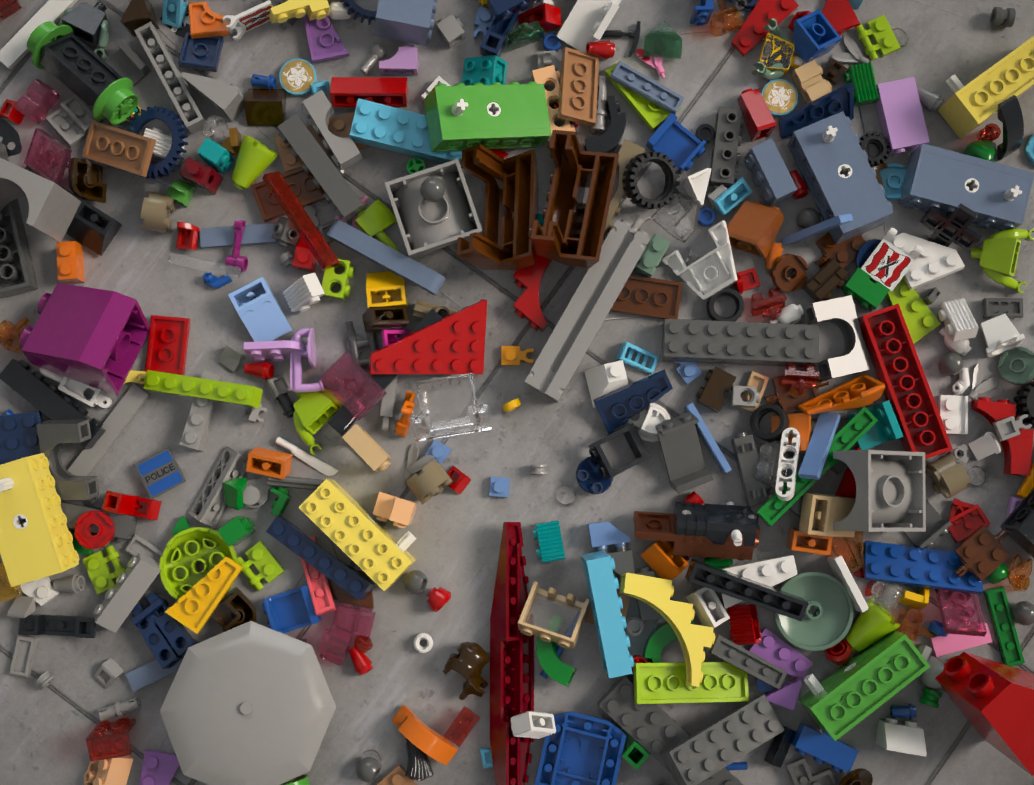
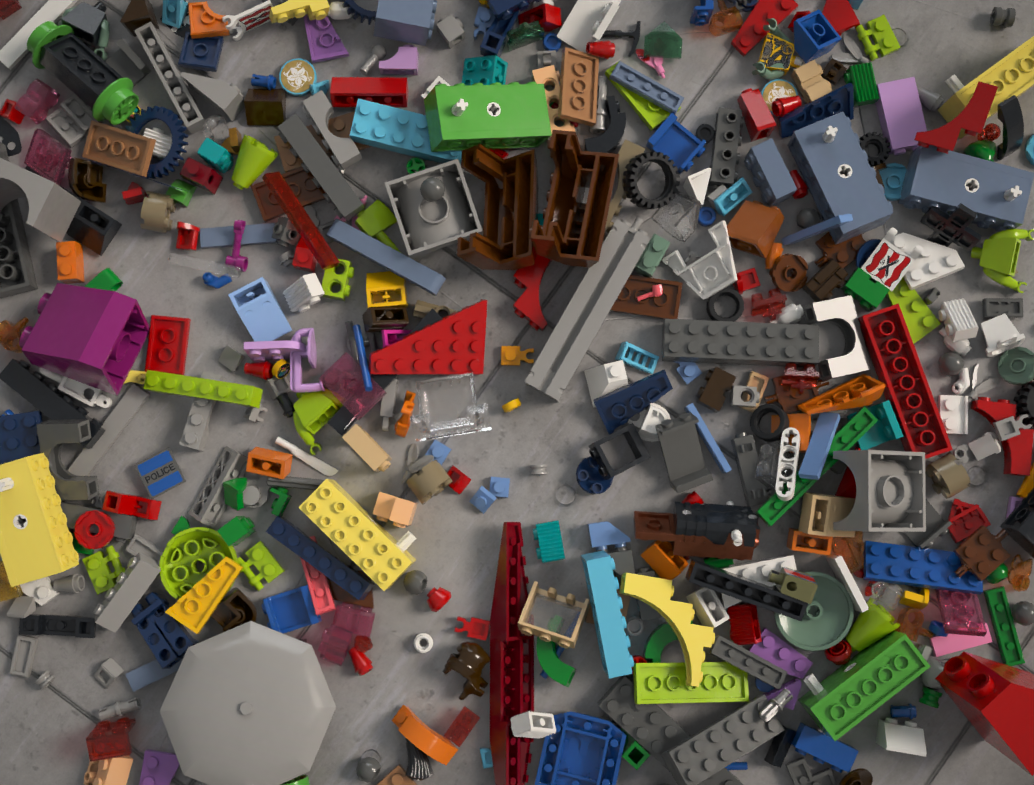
none -> green beam [84,268,123,291]
none -> red tile [122,182,149,205]
none -> tile [272,359,290,379]
none -> blue bar [353,324,373,392]
none -> red plate [455,616,490,641]
none -> medium blue plate [469,486,496,514]
none -> coral hand [637,285,663,301]
none -> light grey axle [759,688,793,722]
none -> olive torso [768,567,818,604]
none -> red cone [771,95,802,117]
none -> red arch [914,81,998,154]

